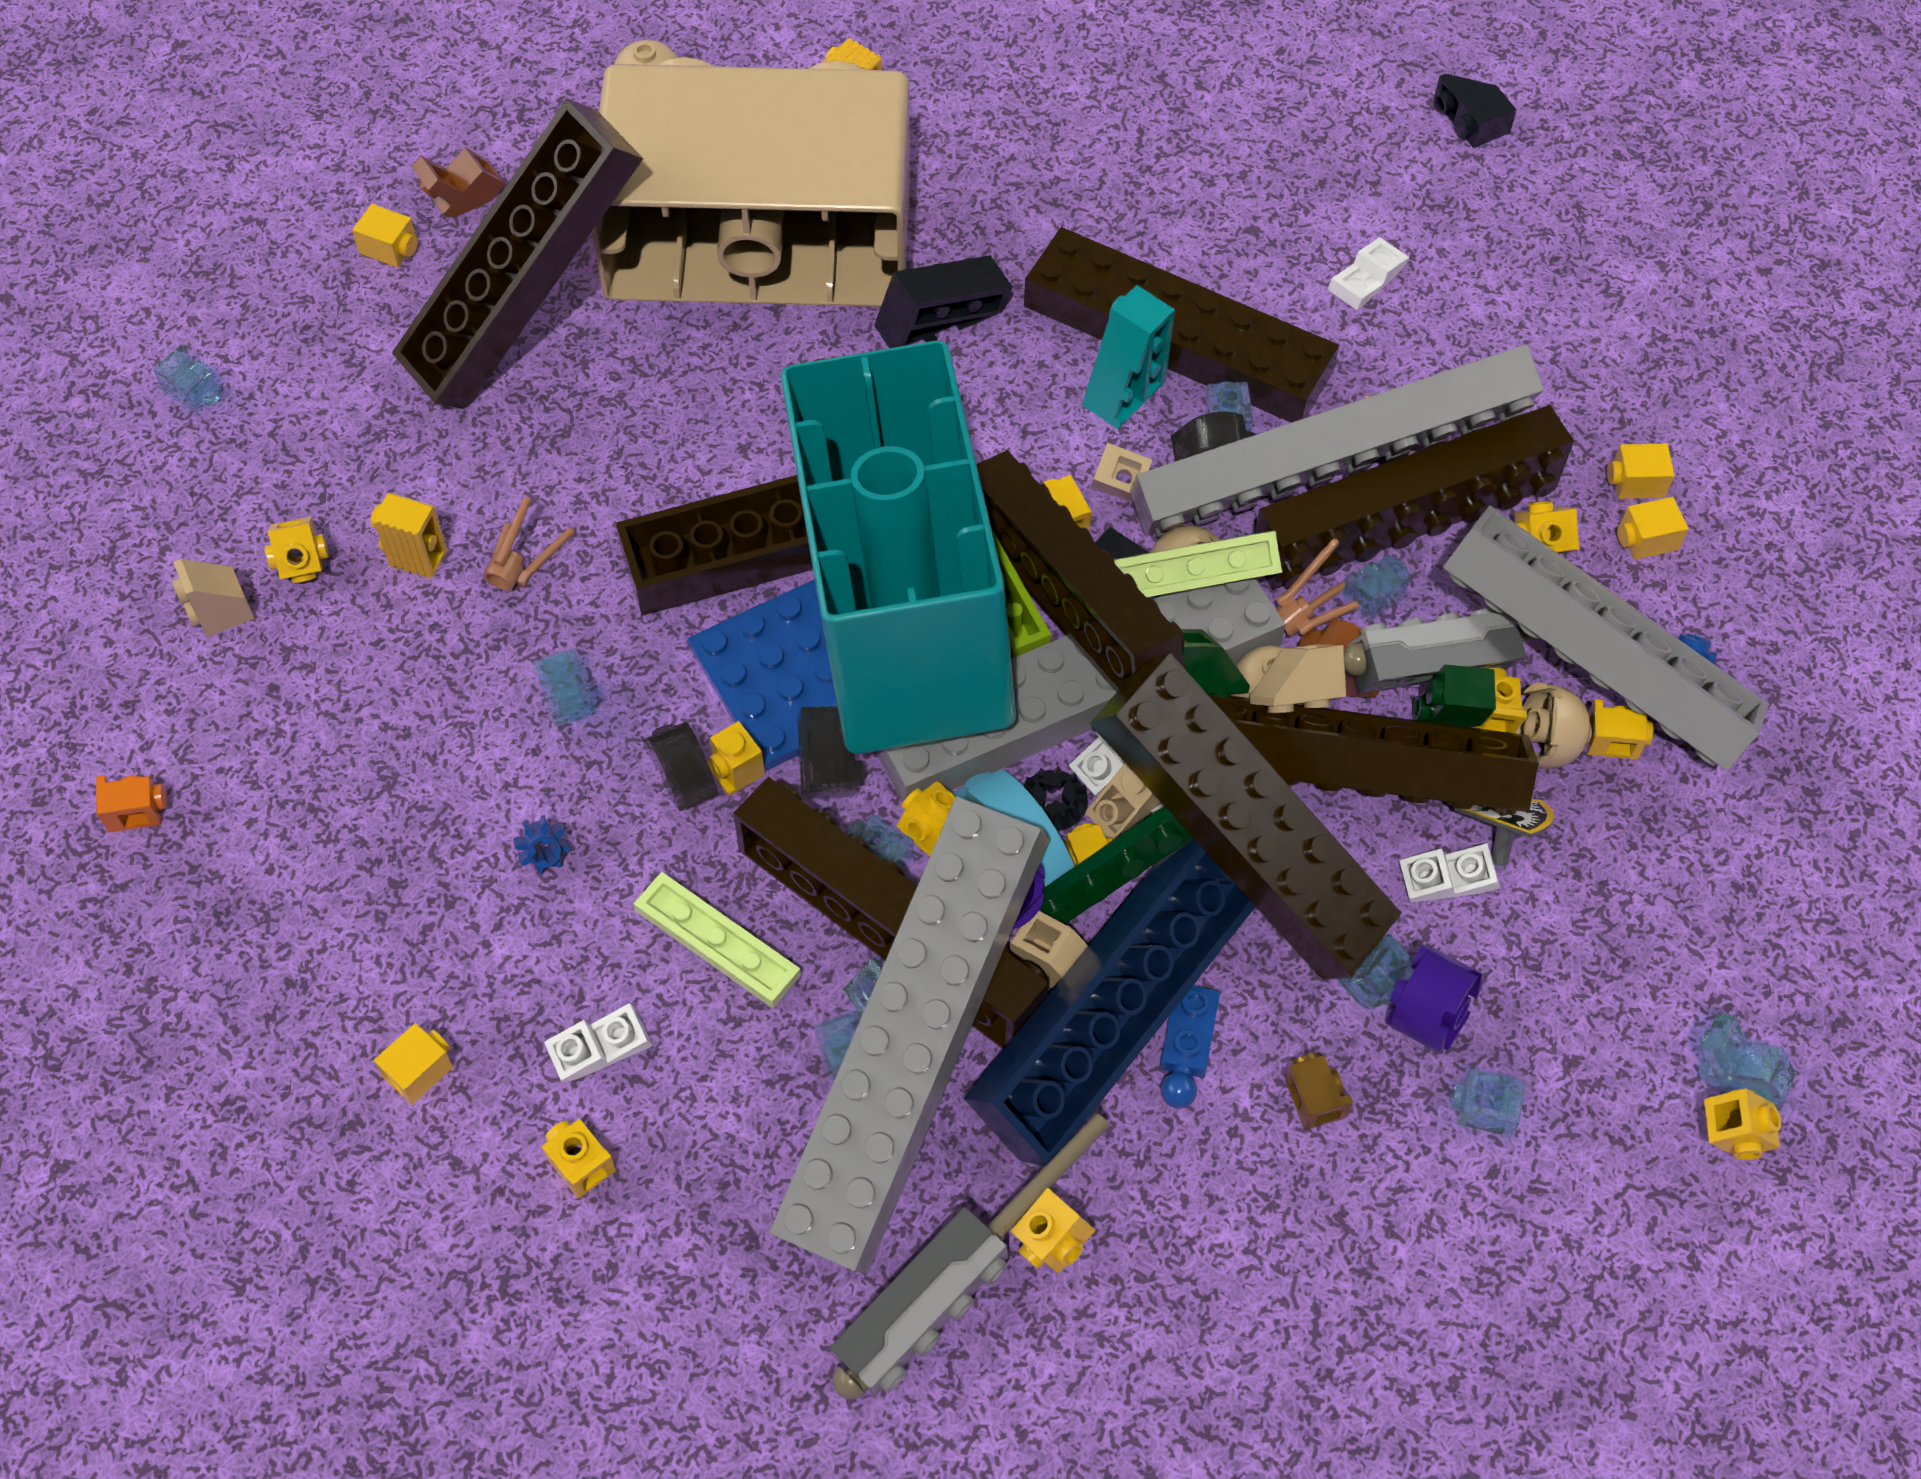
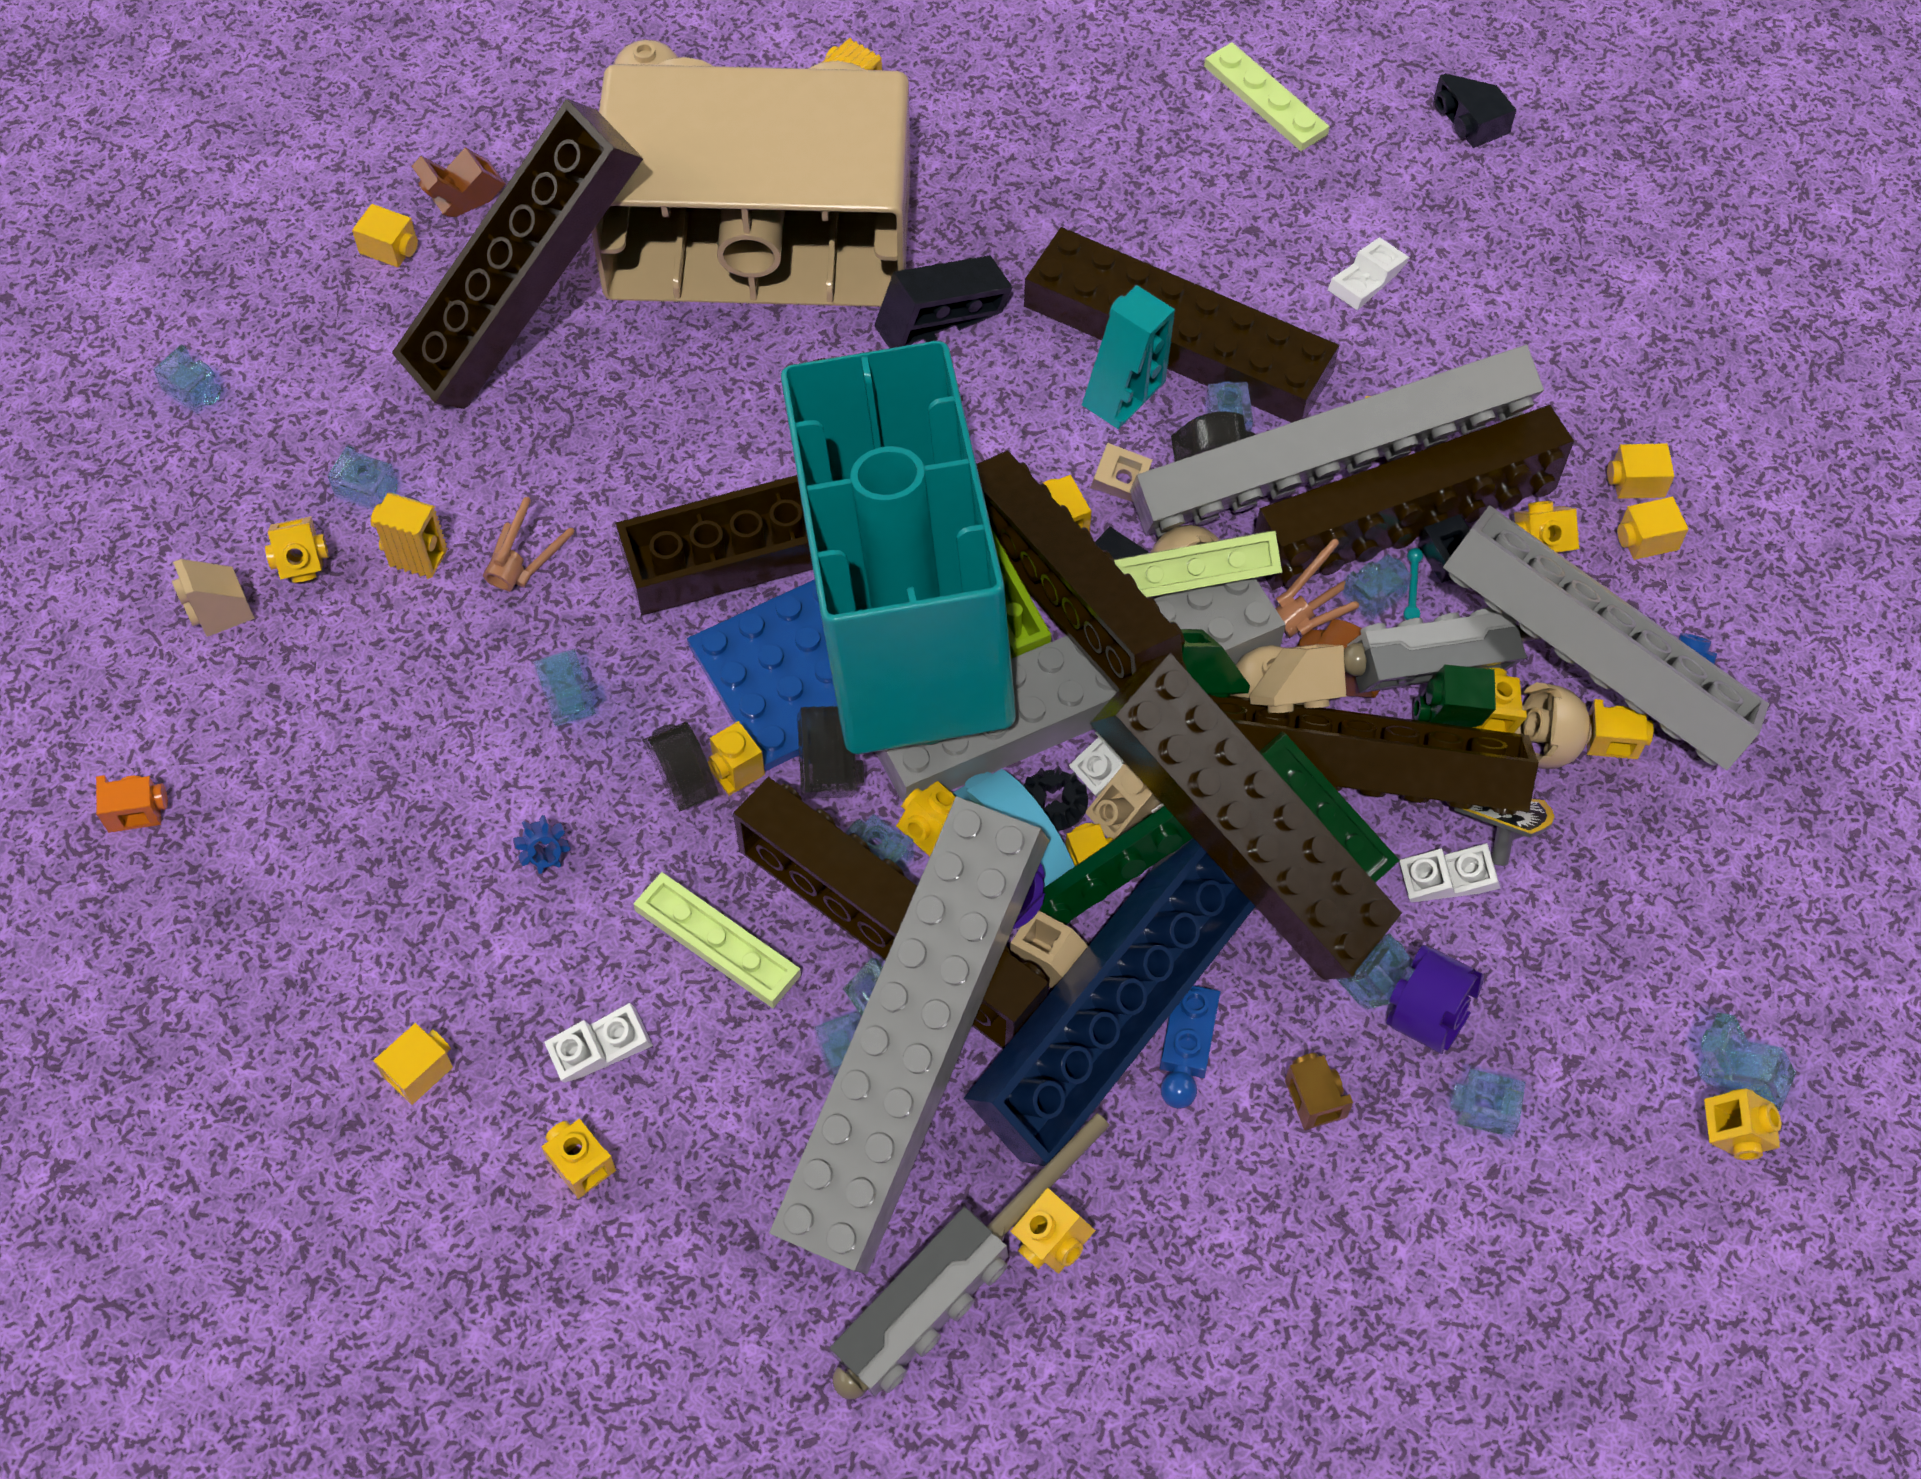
none -> clear light blue brick [328,445,398,510]
none -> yellowish green plate [1204,42,1330,151]
none -> dark green plate [1259,731,1400,883]
none -> teal hinge [1403,548,1423,620]
none -> black brick [1418,514,1470,584]

